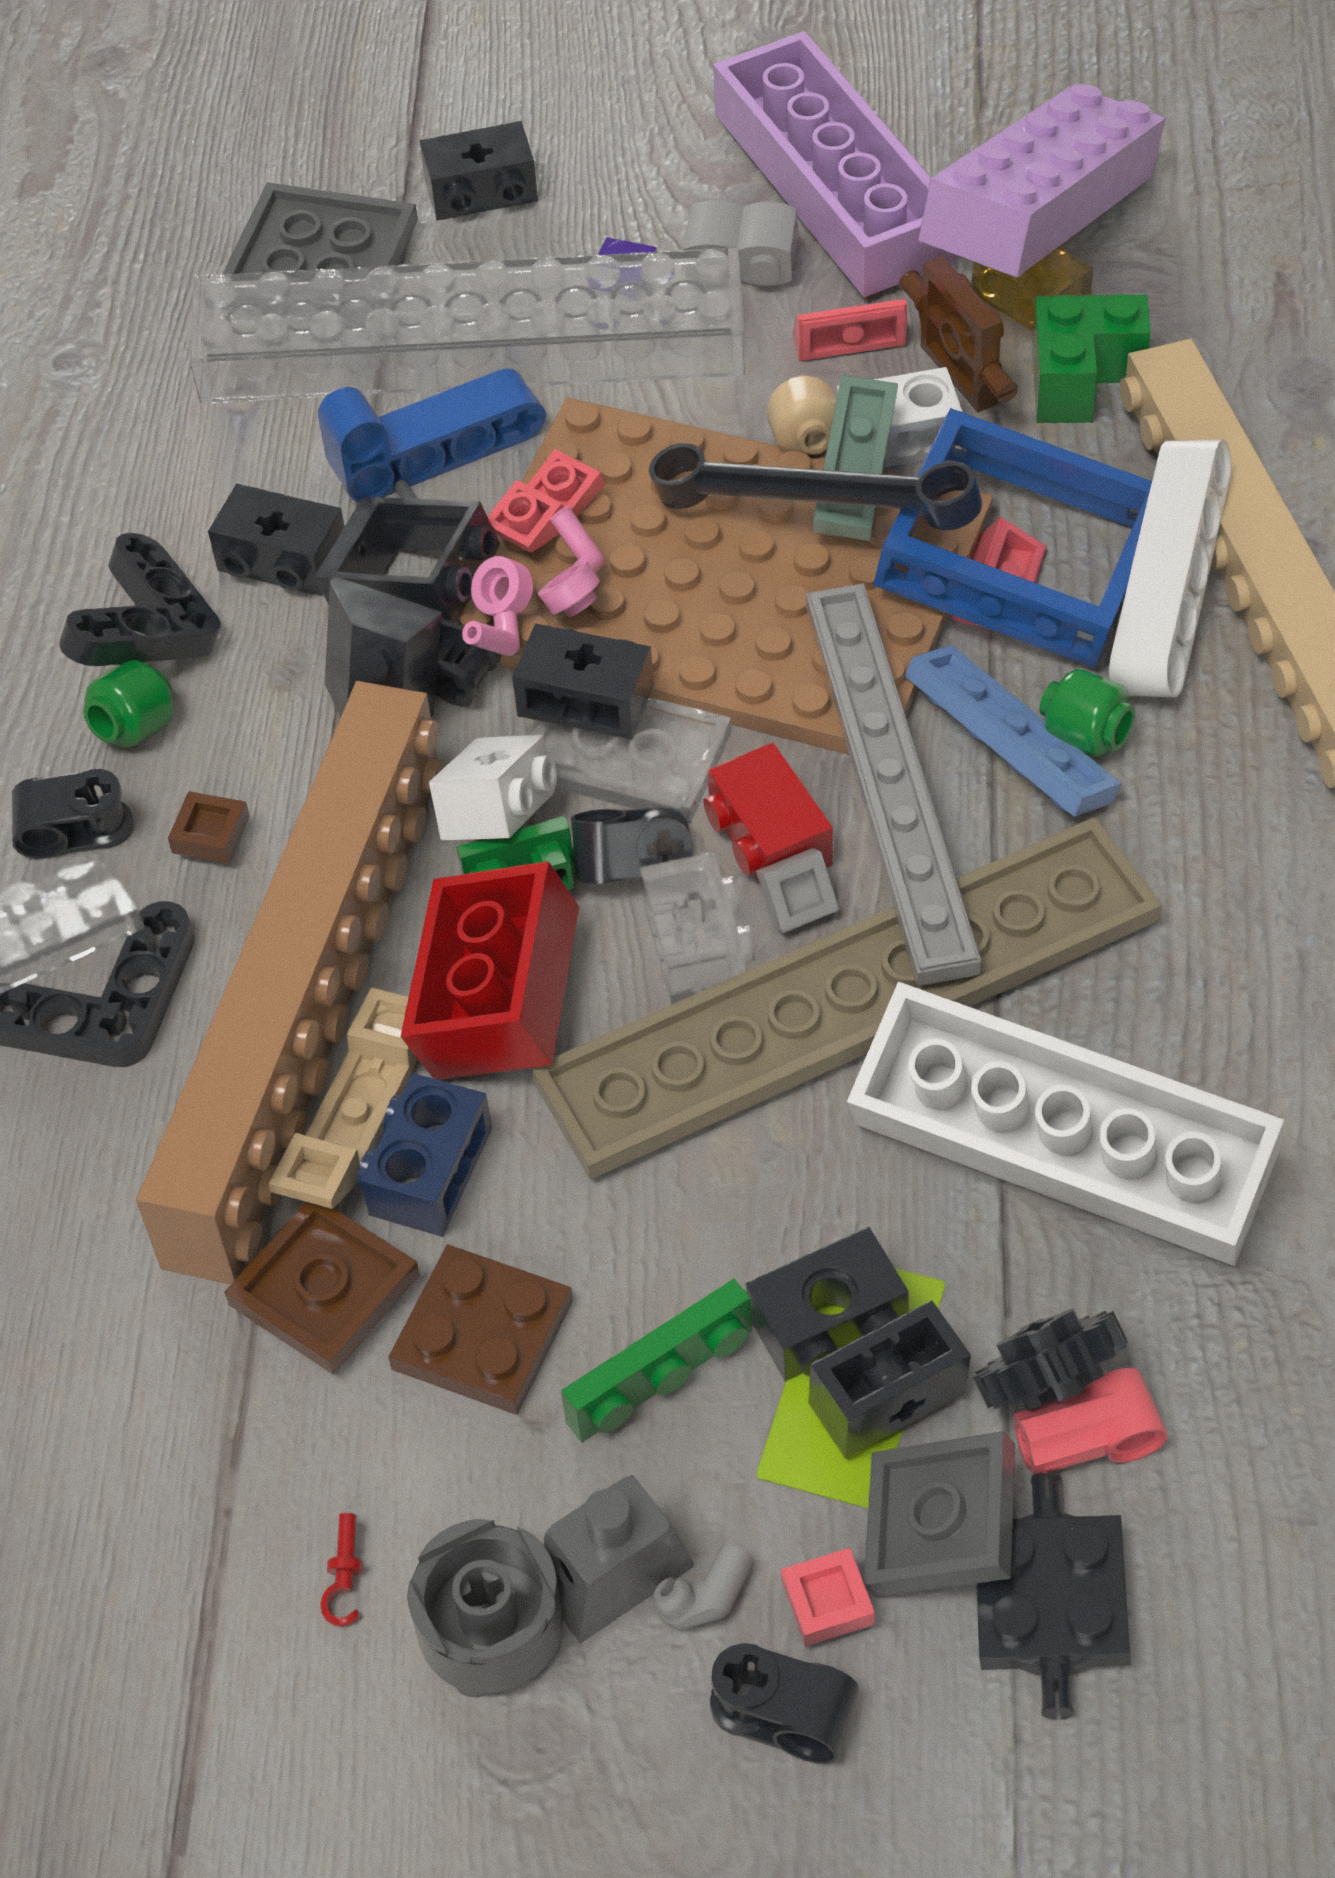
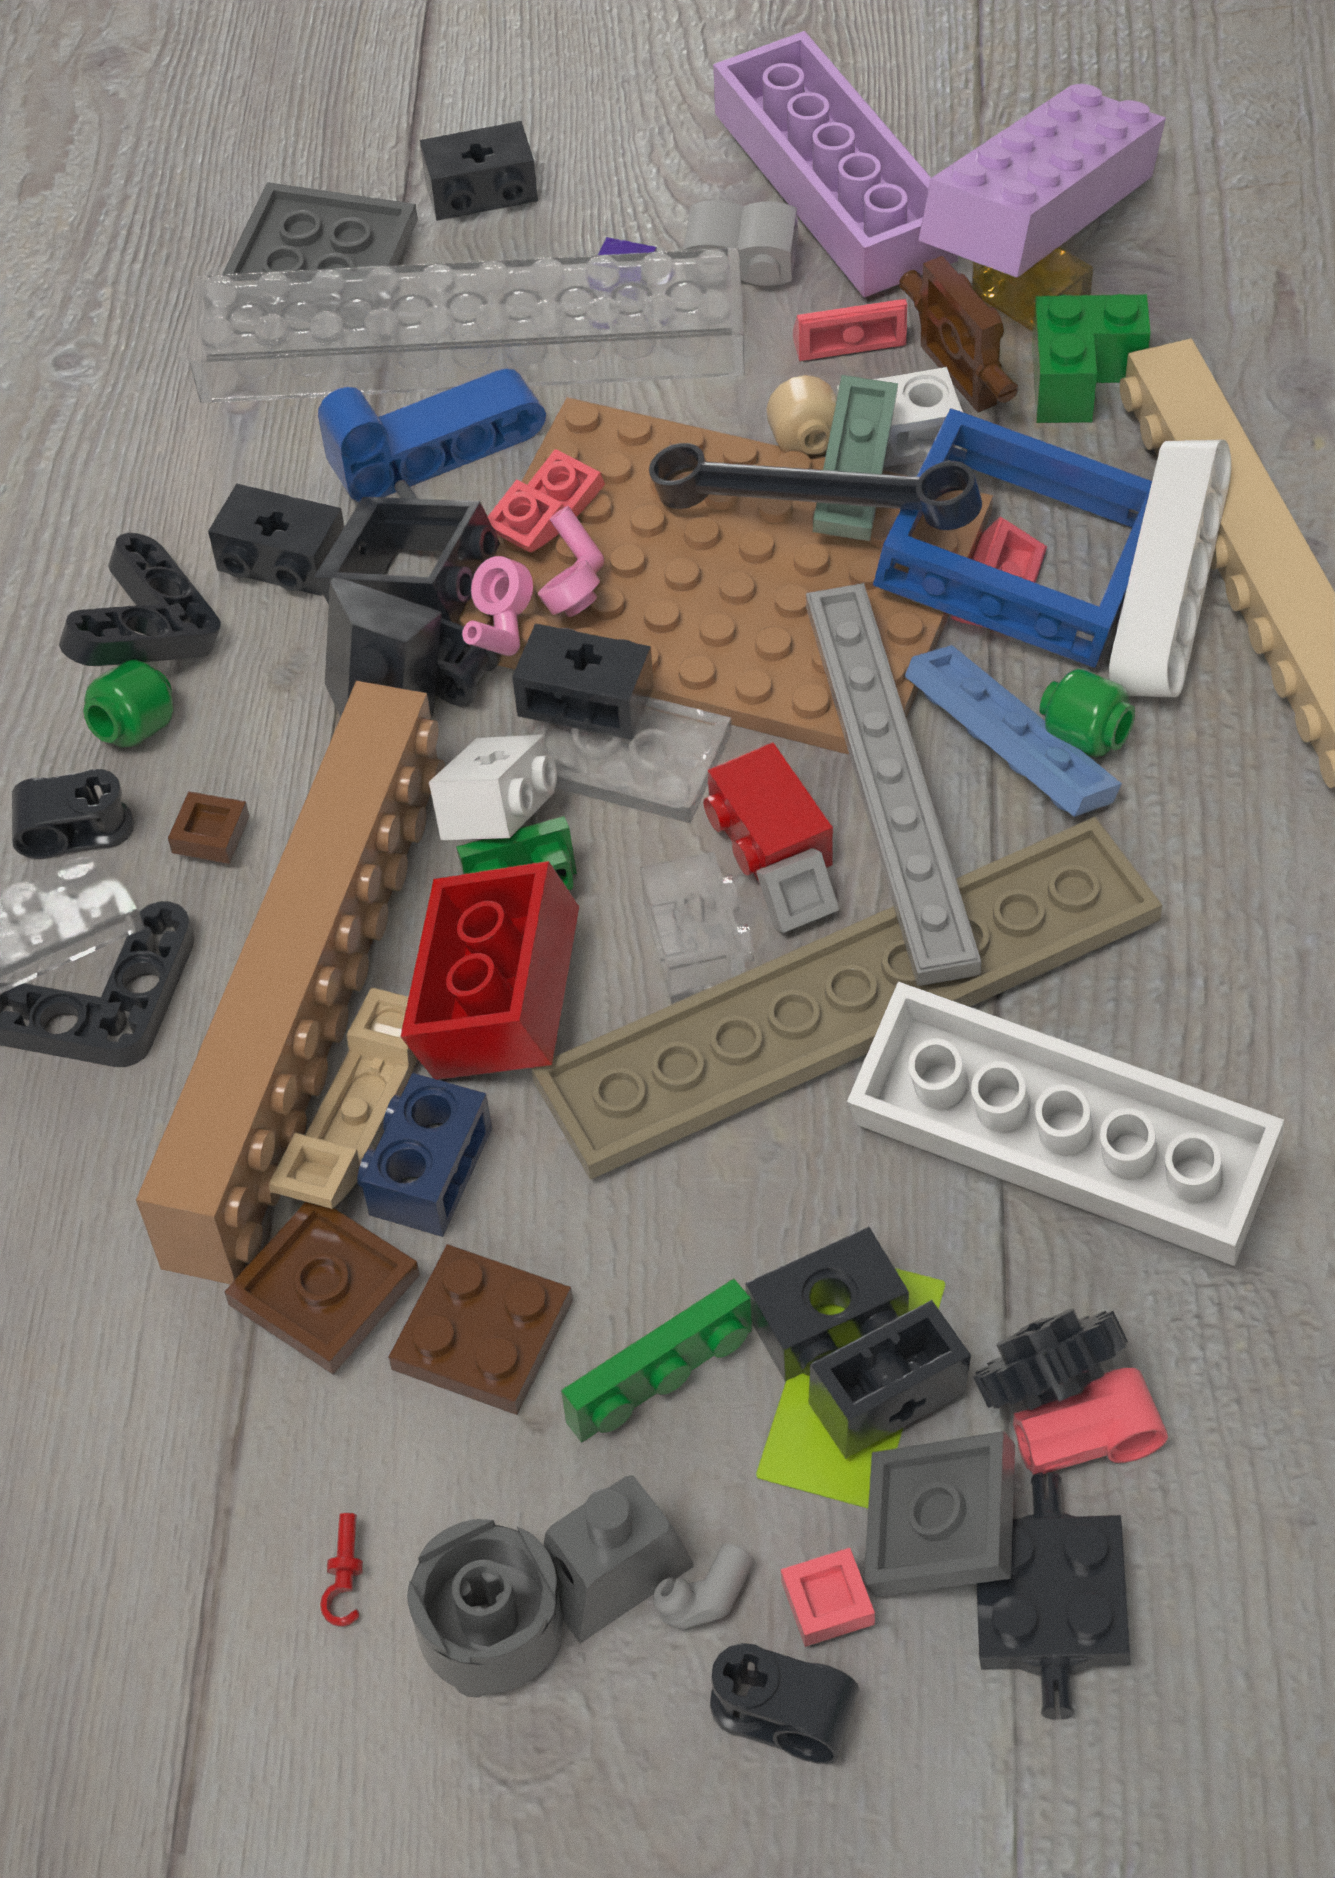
black piece [571,806,693,884] -> none

